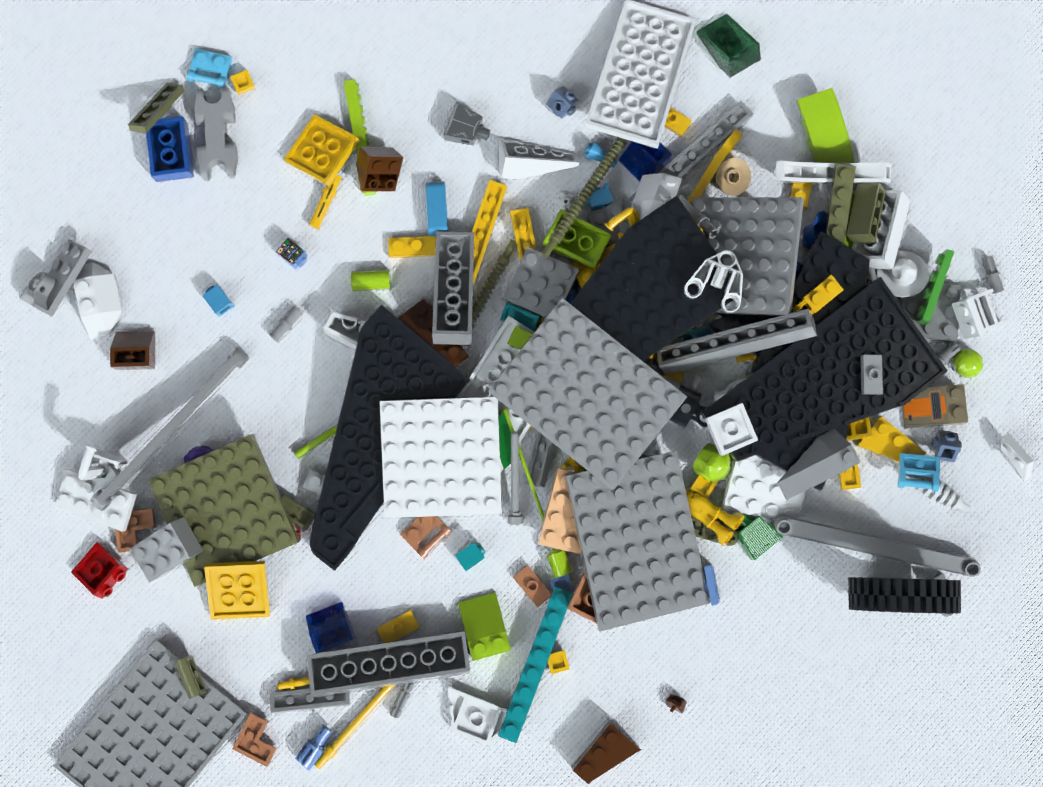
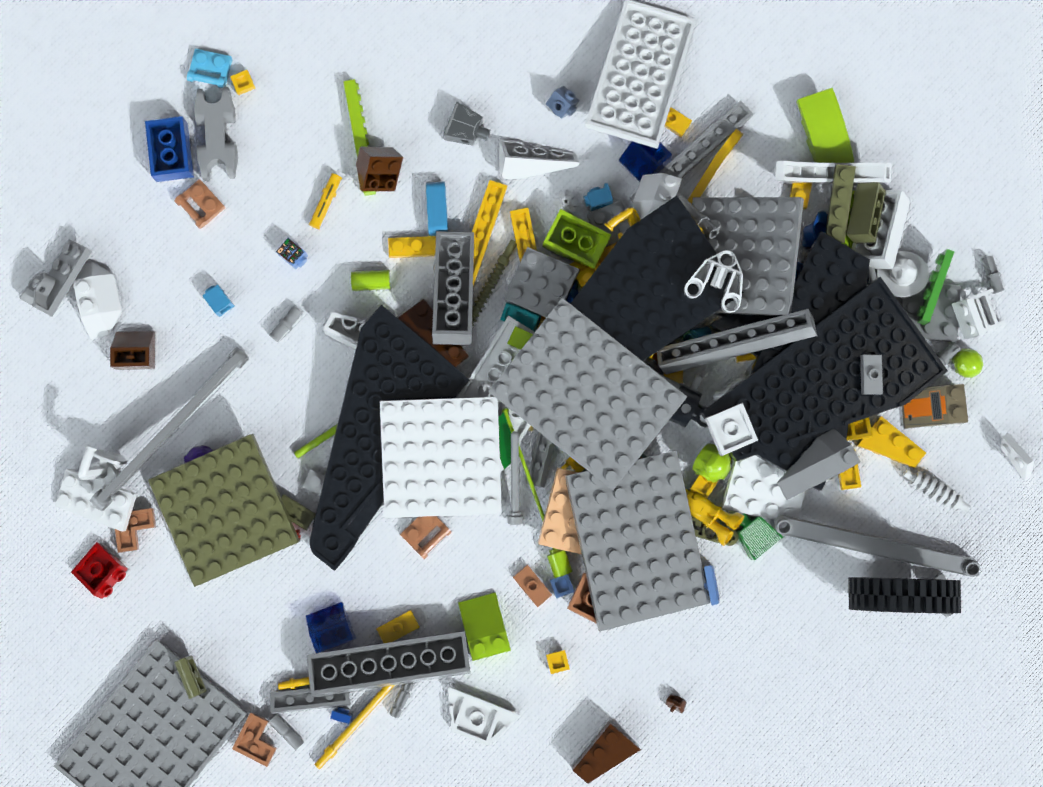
olive plate [128,83,184,133] -> none
light grey brick [130,517,203,583] -> none
yellow plate [204,561,271,620] -> none
yellow plate [283,114,360,187] -> none
medium blue arm [295,725,333,771] -> none
teal brick [455,542,486,571] -> none
teal plate [498,587,573,743] -> none
olive hose [541,137,628,258] -> none
dark azure cone [584,141,618,168] -> none
clear green slope [696,14,761,78] -> none
tan dish [716,158,751,196] -> none
yellow hinge [792,275,843,314] -> none
medium azure plate [898,453,940,492] -> none
sand blue brick [931,430,962,462] -> none
none -> nougat plate [174,179,226,229]
none -> light grey piece [268,714,304,751]
none -> blue plate [330,707,353,724]

